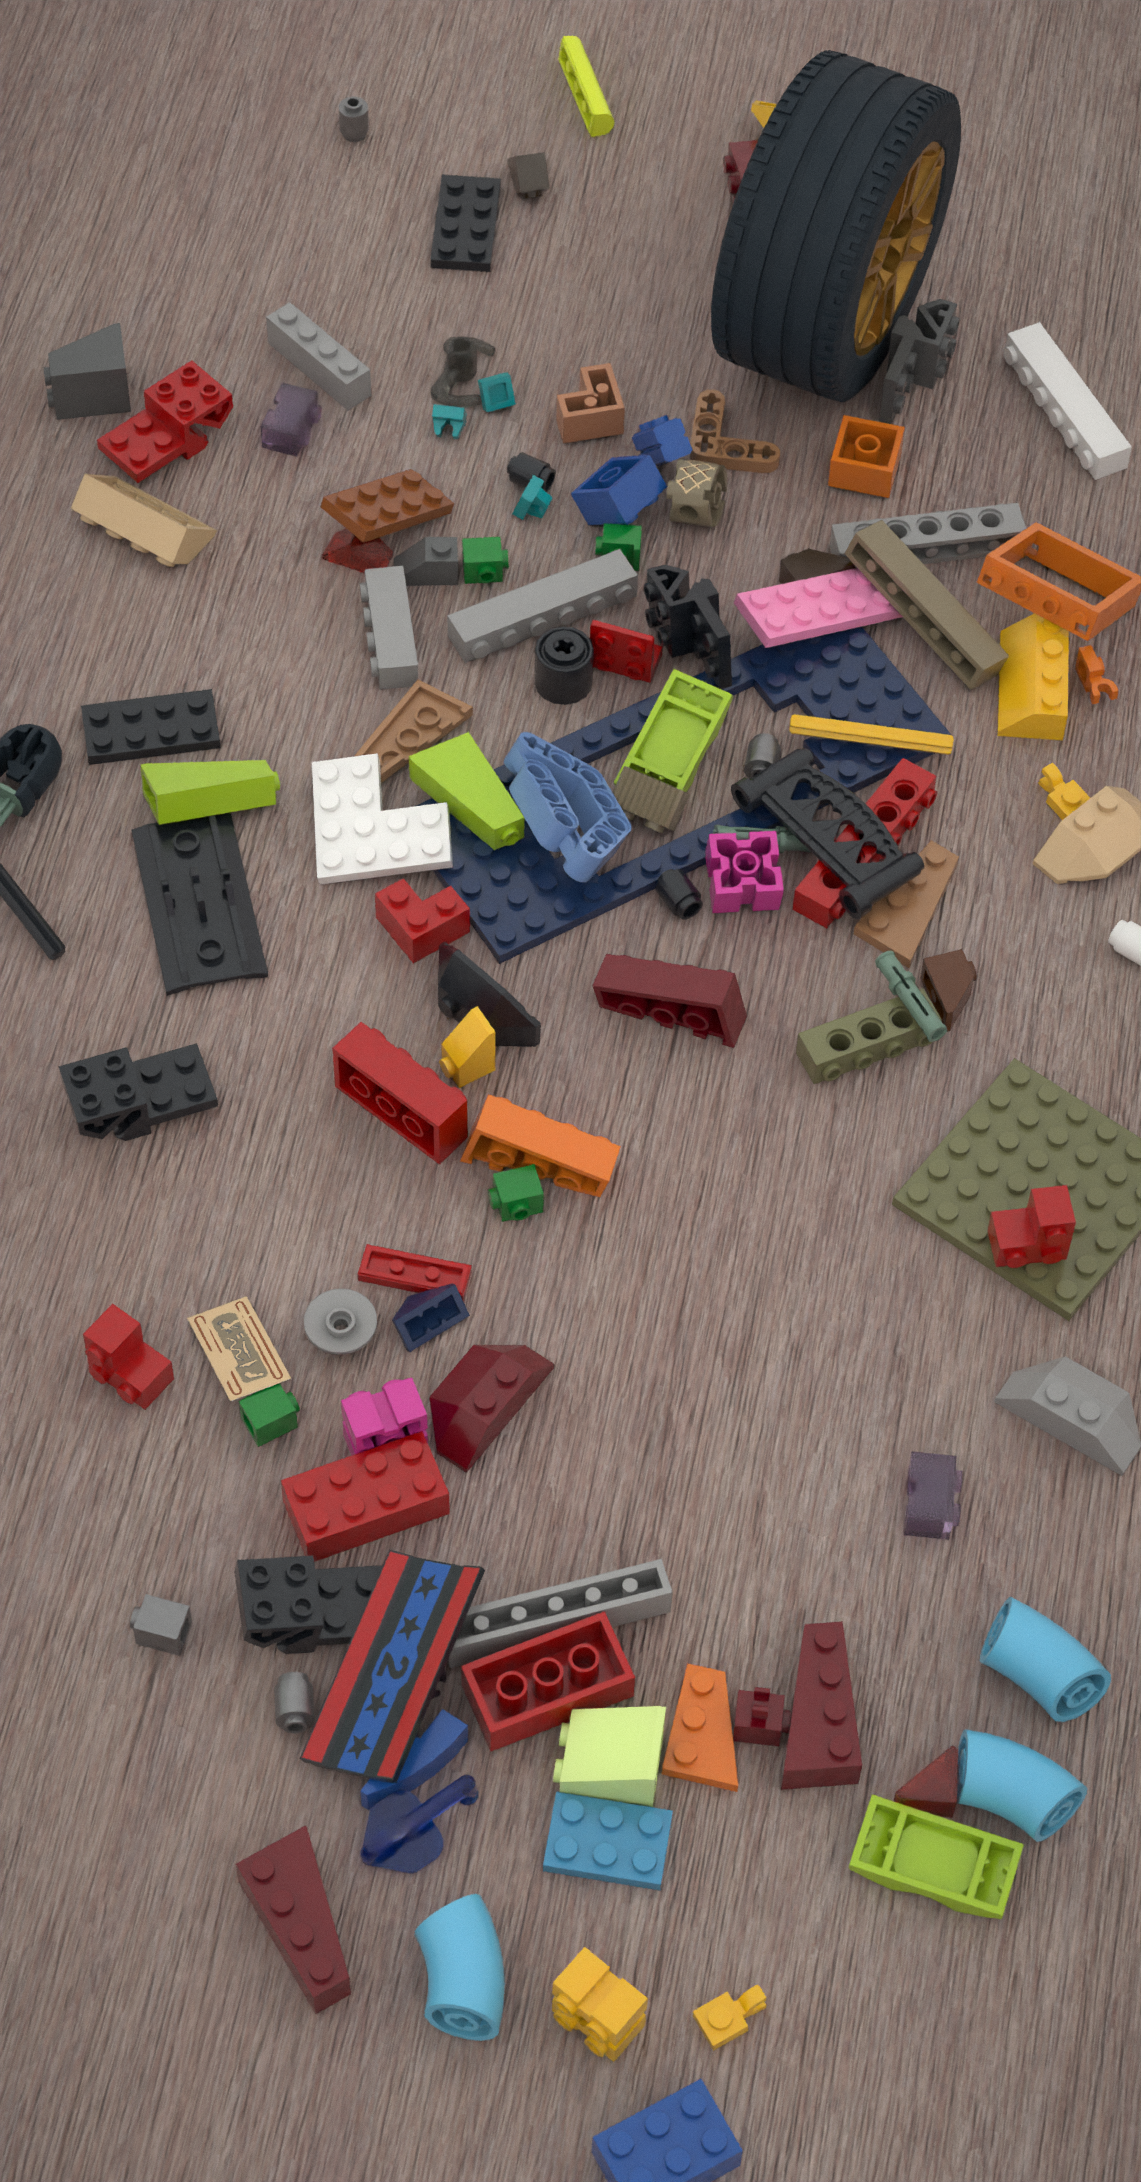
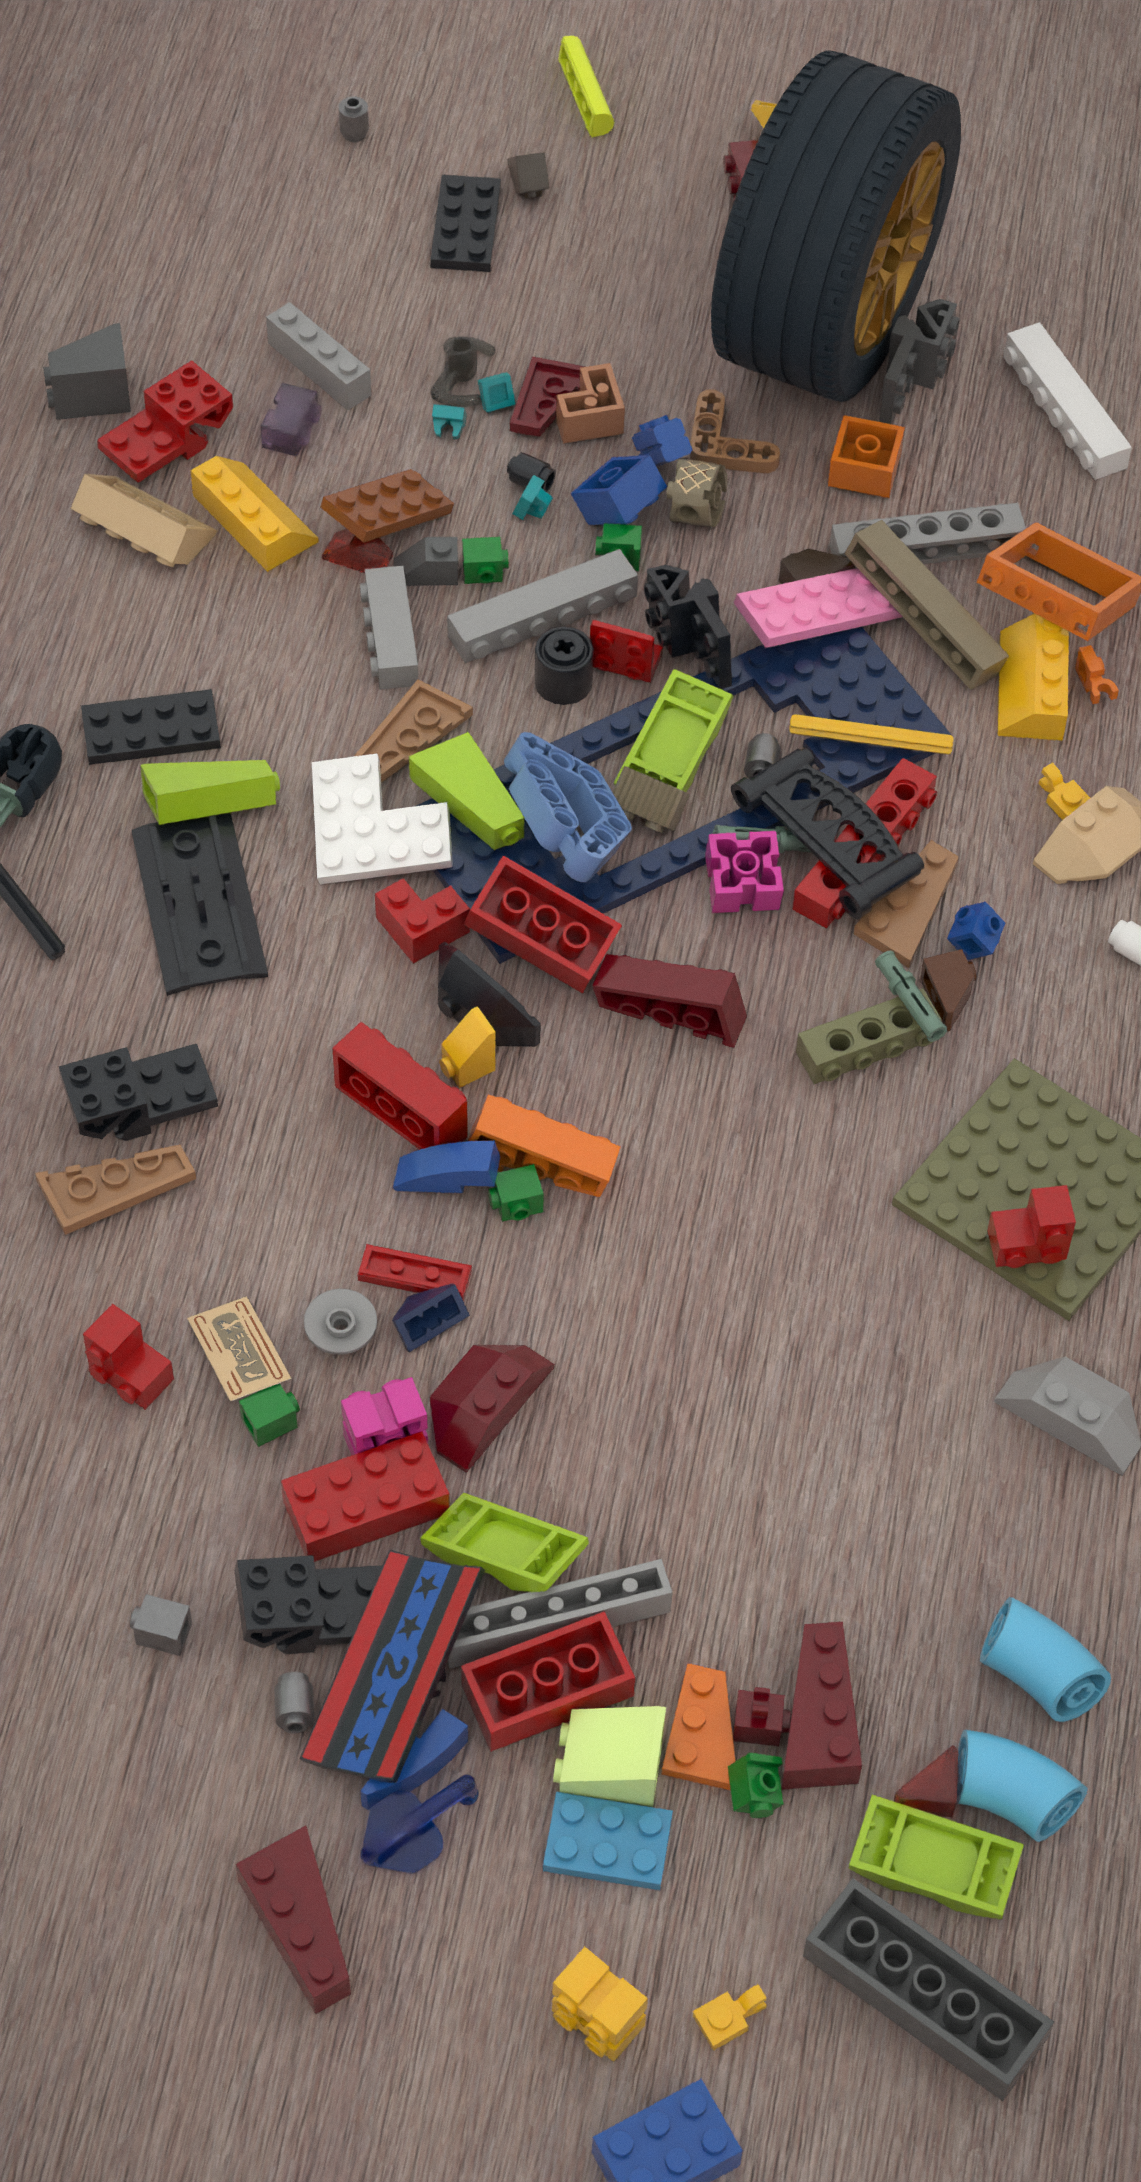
medium azure brick [415,1894,505,2041] -> none
black brick [655,869,703,920] -> none
clear purple brick [904,1451,962,1540] -> none
none -> medium nougat wing [35,1145,196,1235]
none -> yellow slope [190,456,319,572]
none -> blue slope [393,1141,501,1193]
none -> lime slope [420,1492,589,1592]
none -> red brick [464,856,622,994]
none -> dark red wing [510,356,586,437]
none -> green brick [728,1753,783,1818]
none -> dark grey brick [803,1878,1054,2101]
none -> blue brick [947,901,1006,960]

